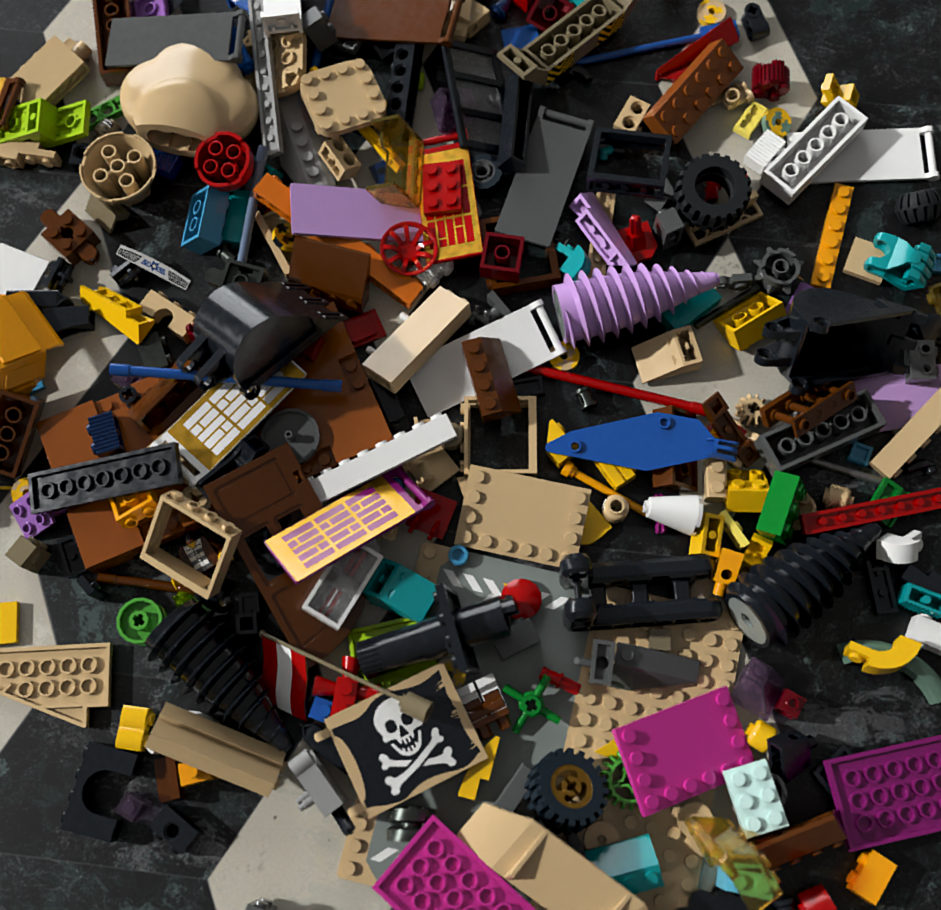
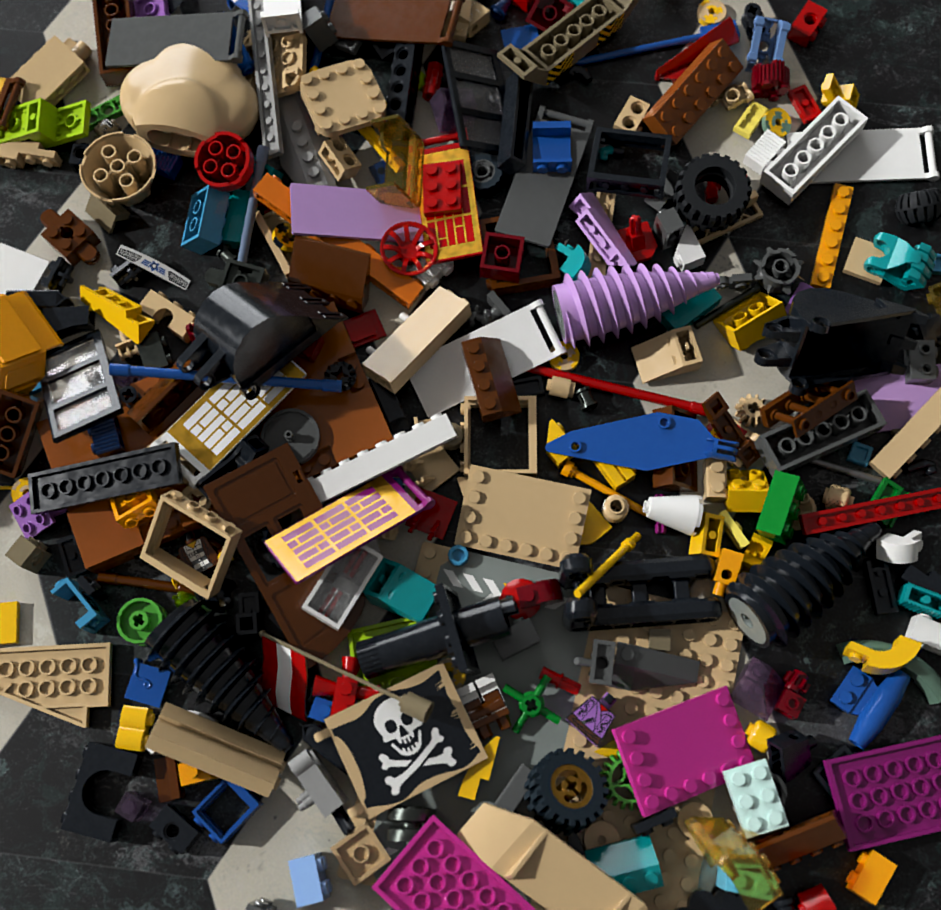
none -> door [40,329,124,443]
none -> dark azure panel [50,577,111,634]
none -> tan arm [115,331,140,362]
none -> blue hat [124,658,172,708]
none -> blue window [192,780,264,844]
none -> light blue brick [288,852,332,908]
none -> black gear [324,361,357,392]
none -> tan plate [330,821,392,887]
none -> red axle [422,61,444,102]
none -> dark red brick [516,579,565,609]
none -> blue panel [532,121,572,173]
none -> tan brick [545,376,576,399]
none -> torso [565,692,617,747]
none -> yellow bar [573,532,641,598]
none -> black plate [630,807,678,837]
none -> white slope [673,224,706,272]
none -> medium blue piece [745,15,791,73]
none -> dark red gear [782,669,811,695]
none -> red brick [786,0,828,48]
none -> red plate [787,84,821,124]
none -> blue plate [829,666,911,750]

